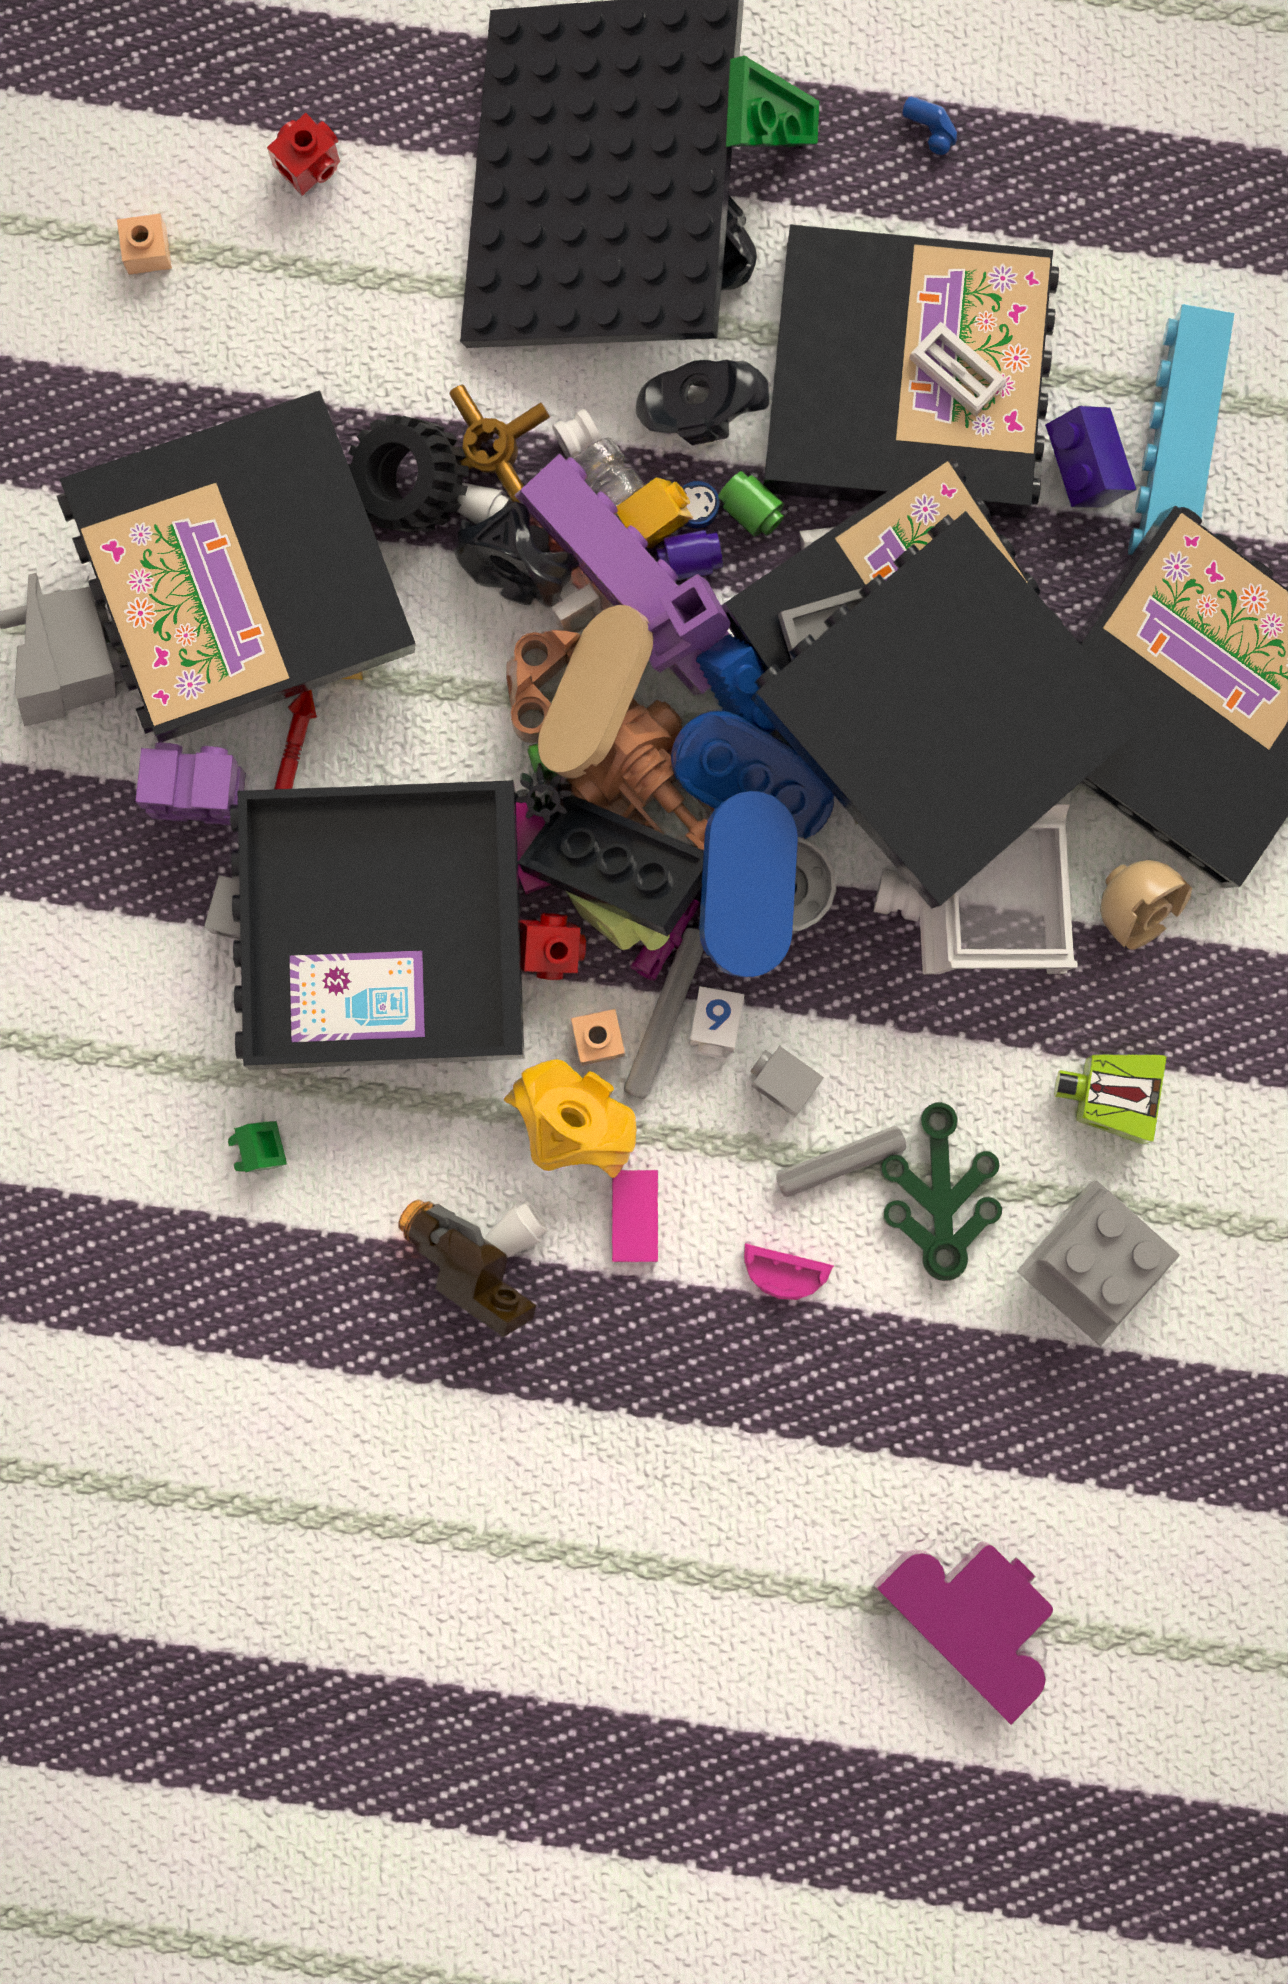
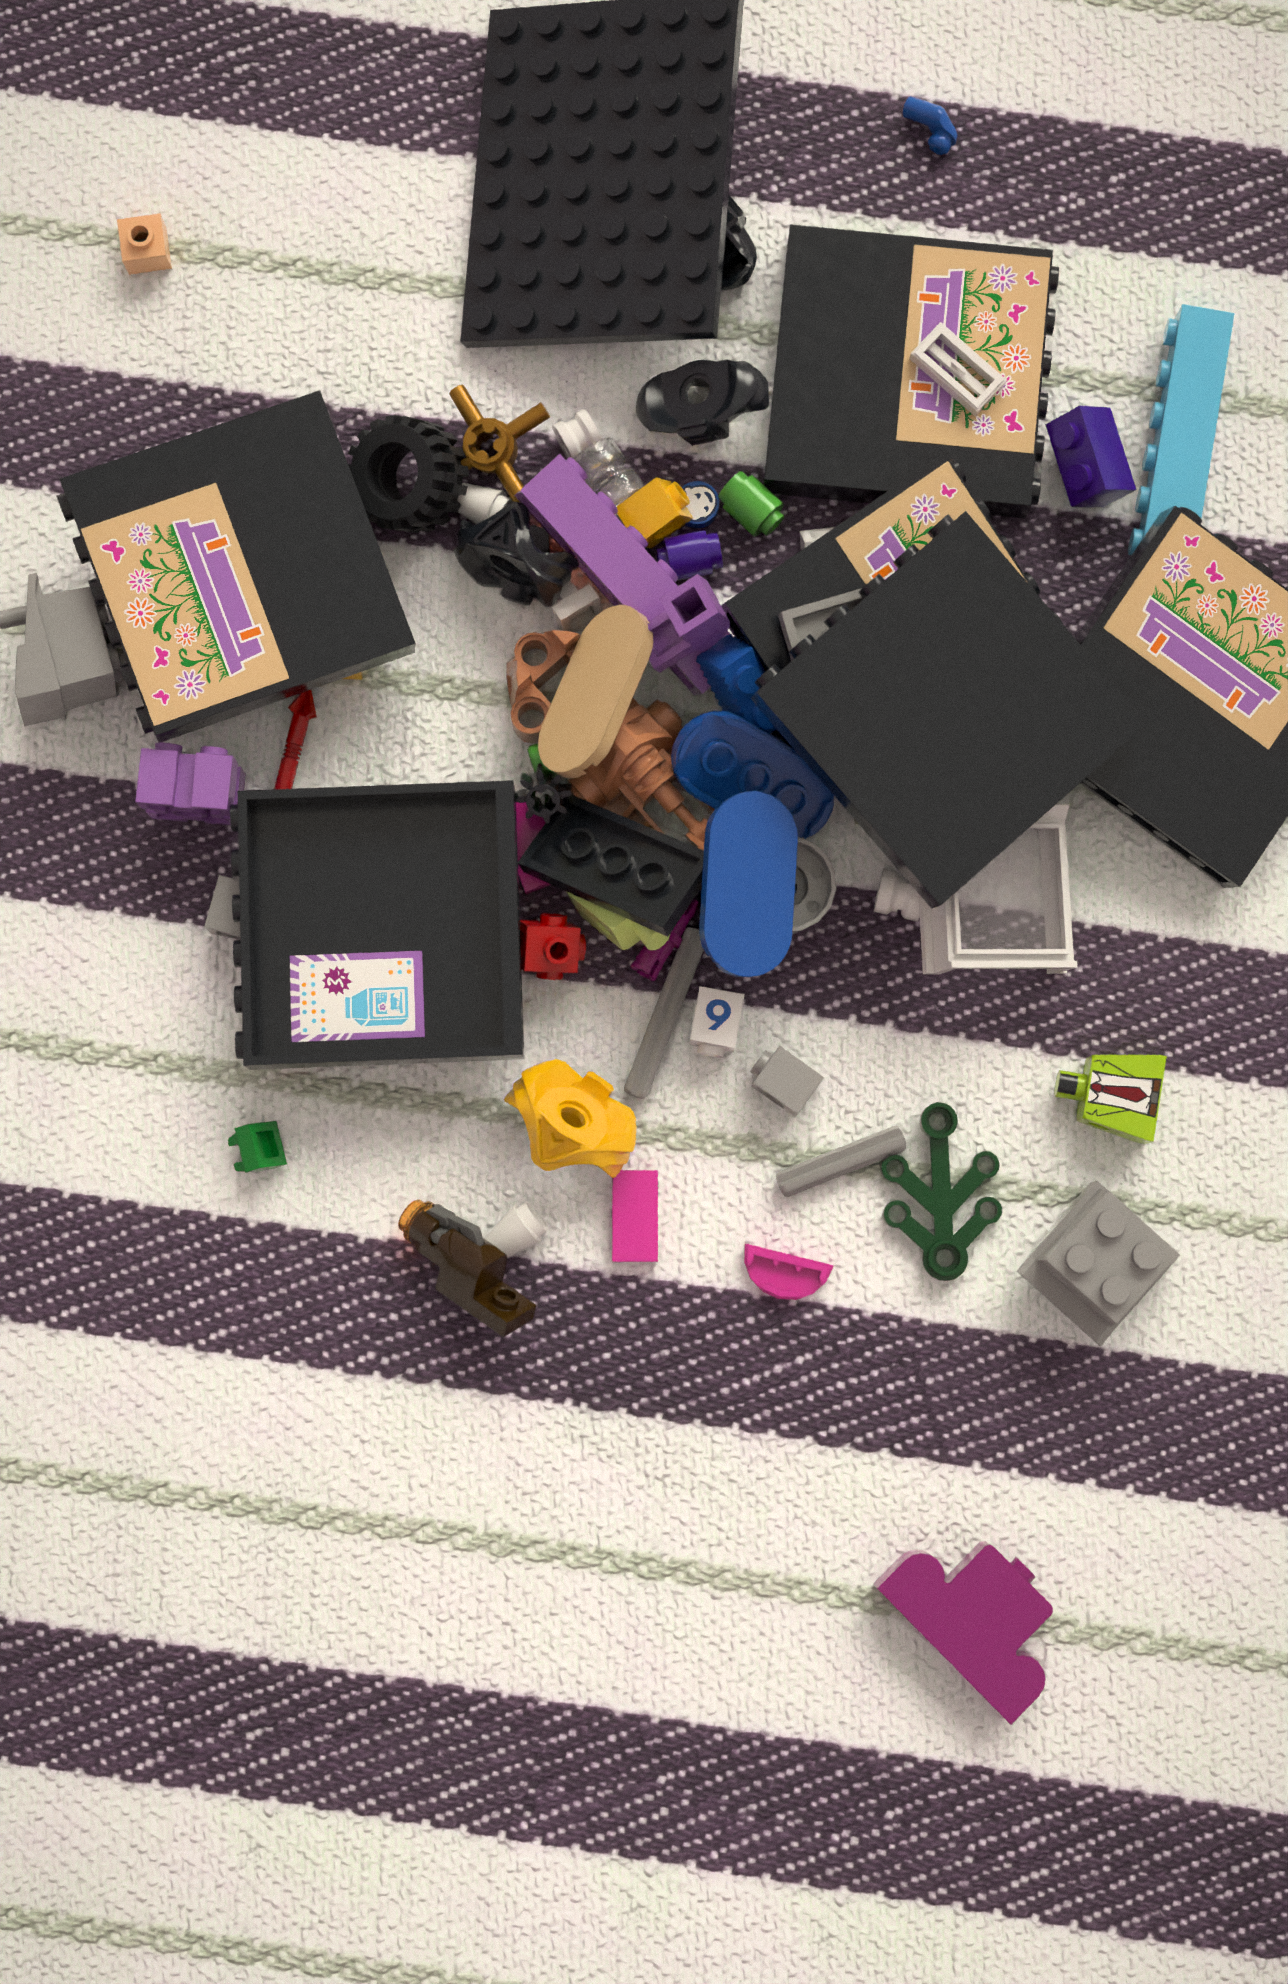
red brick [267,113,340,196] -> none
light nougat plate [571,1009,625,1066] -> none
green wing [726,55,820,147] -> none
tan cylinder [1100,860,1192,950] -> none

